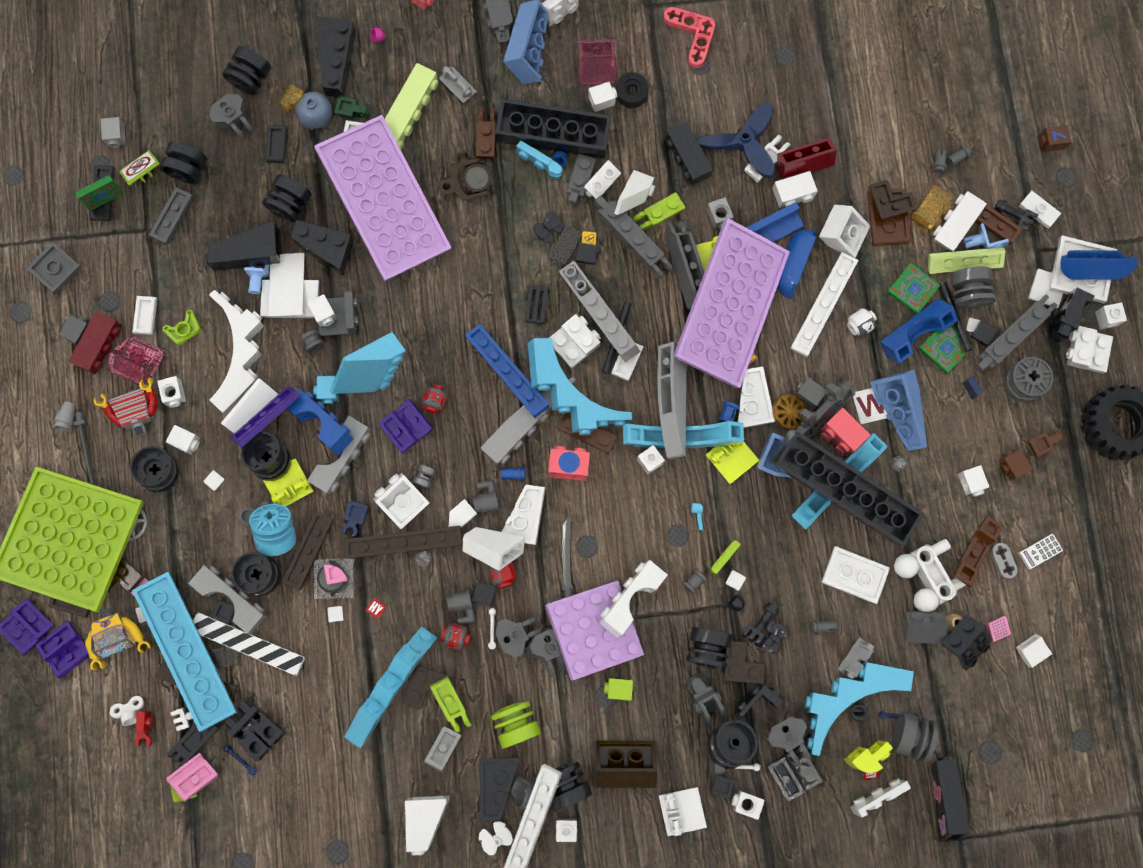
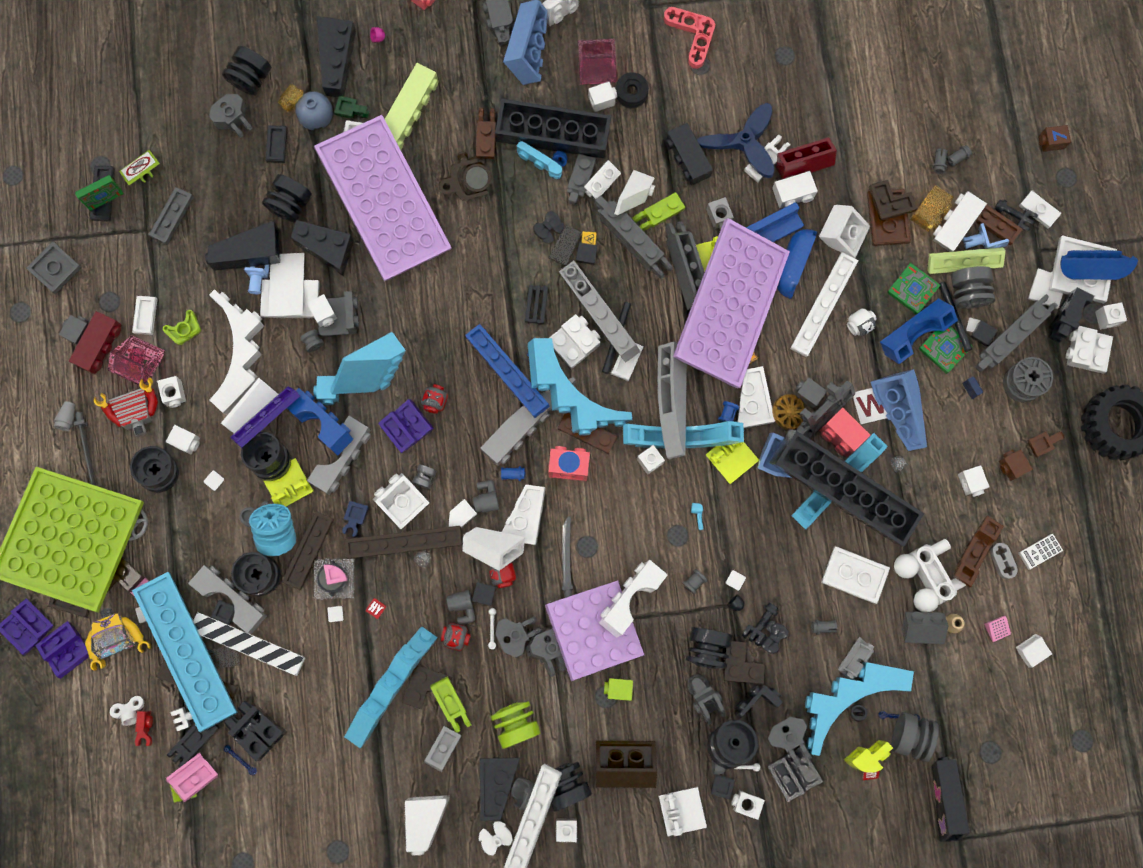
light grey brick [101,117,126,148] -> none
black wheel [159,142,208,185] -> none
light grey hinge [439,66,477,104] -> none
lime tile [709,540,741,576] -> none
white wing [850,778,911,818] -> none
black bracket [941,614,991,671] -> none

